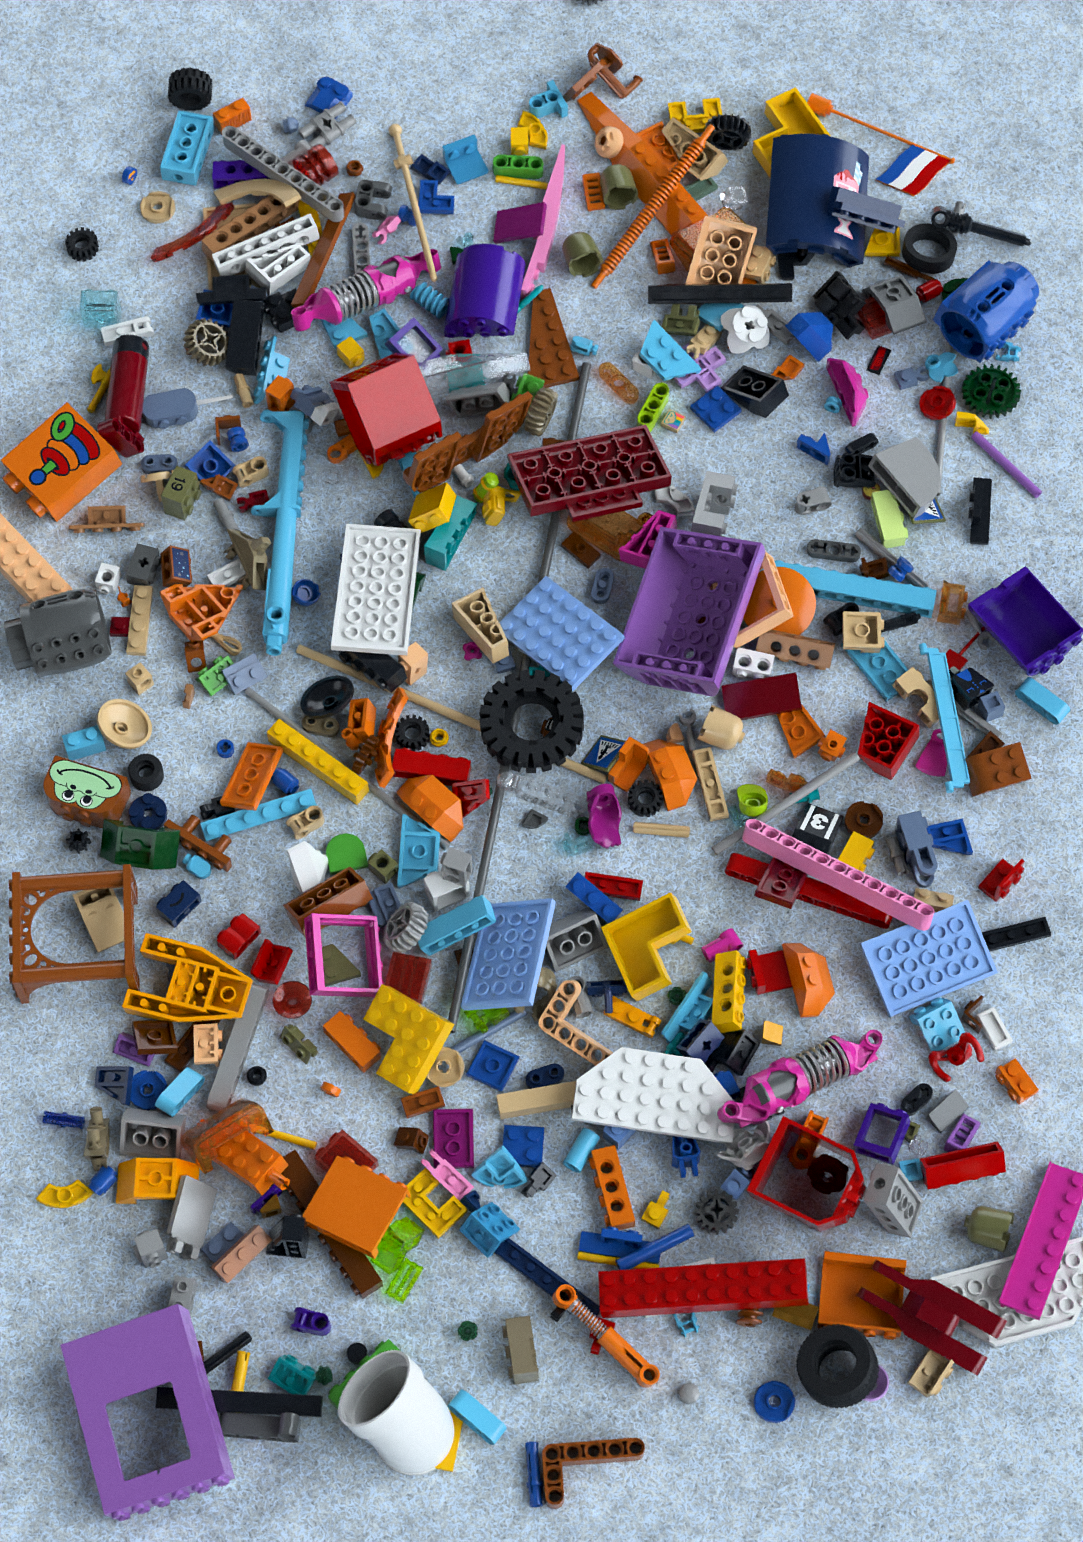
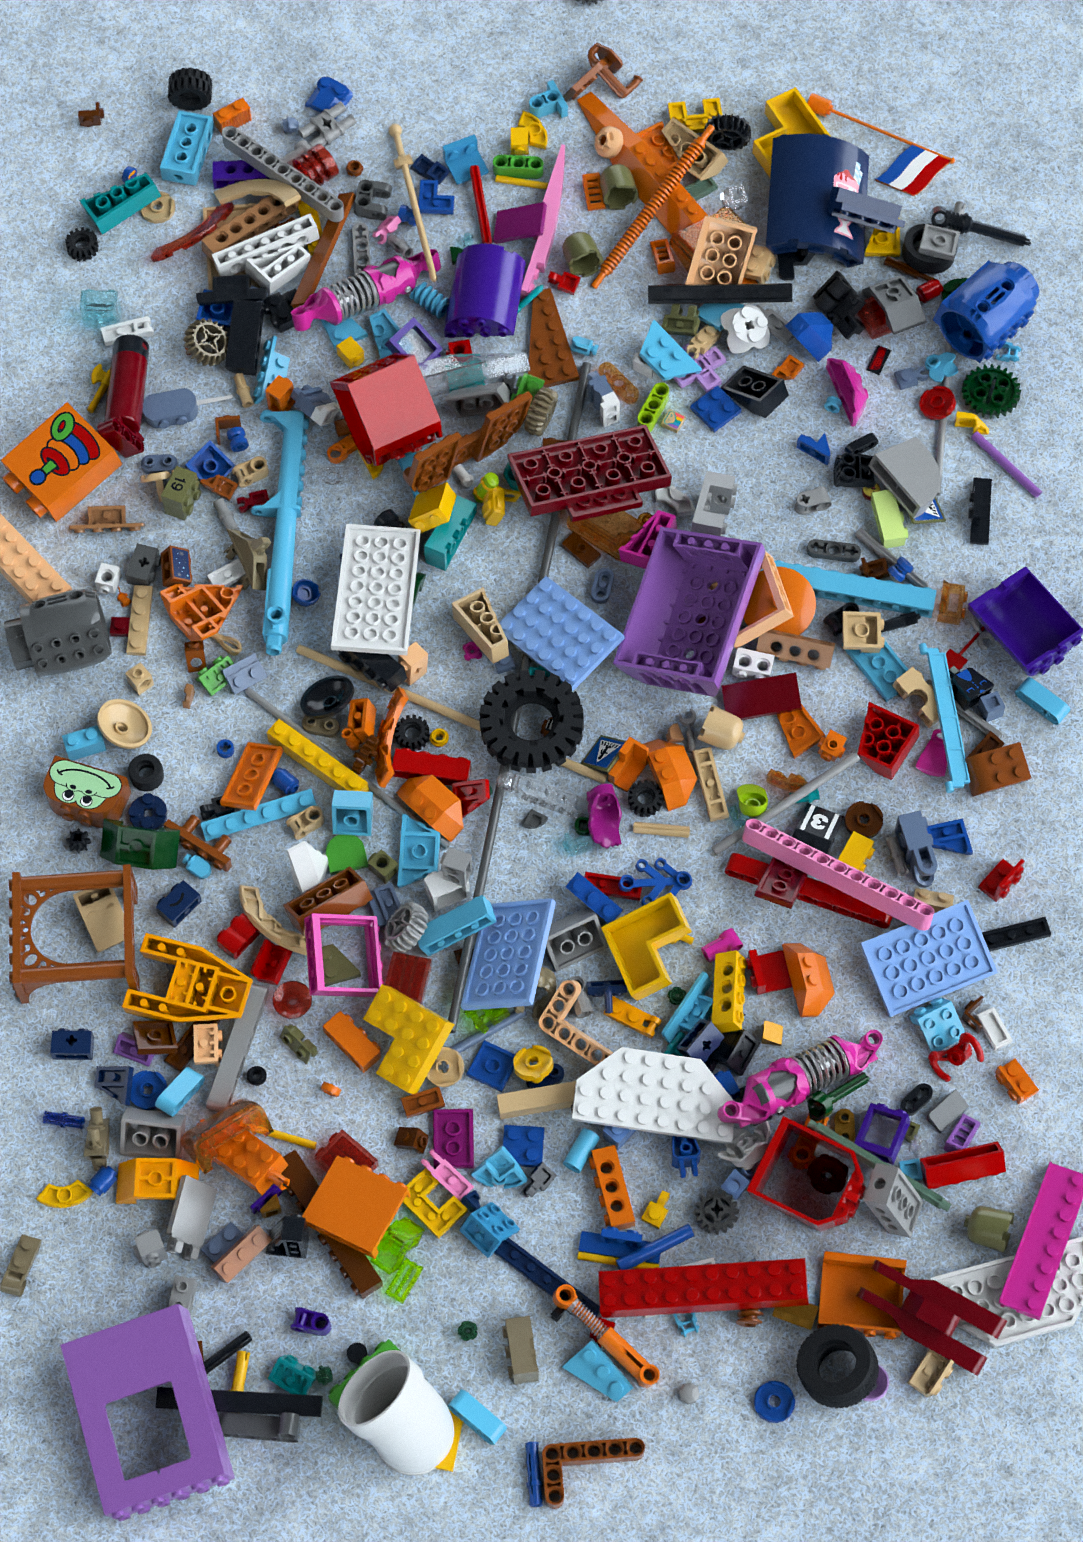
none -> dark tan plate [0,1234,42,1297]
none -> dark blue brick [50,1028,94,1060]
none -> reddish brown bracket [78,102,104,127]
none -> teal wedge [79,173,161,235]
none -> tan tile [238,885,307,955]
none -> medium azure slope [332,790,373,836]
none -> light grey pin [387,234,413,258]
none -> red axle [470,165,492,244]
none -> yellow plate [513,1045,554,1083]
none -> red plate [548,271,581,295]
none -> medium azure wing [562,1339,634,1402]
none -> hips [587,371,620,428]
none -> blue plant [618,858,692,906]
none -> dark green piece [806,1072,870,1122]
none -> sand green piece [807,1119,952,1212]
none -> pearl gold plate [834,1109,855,1143]
none -> light grey tile [918,224,960,261]

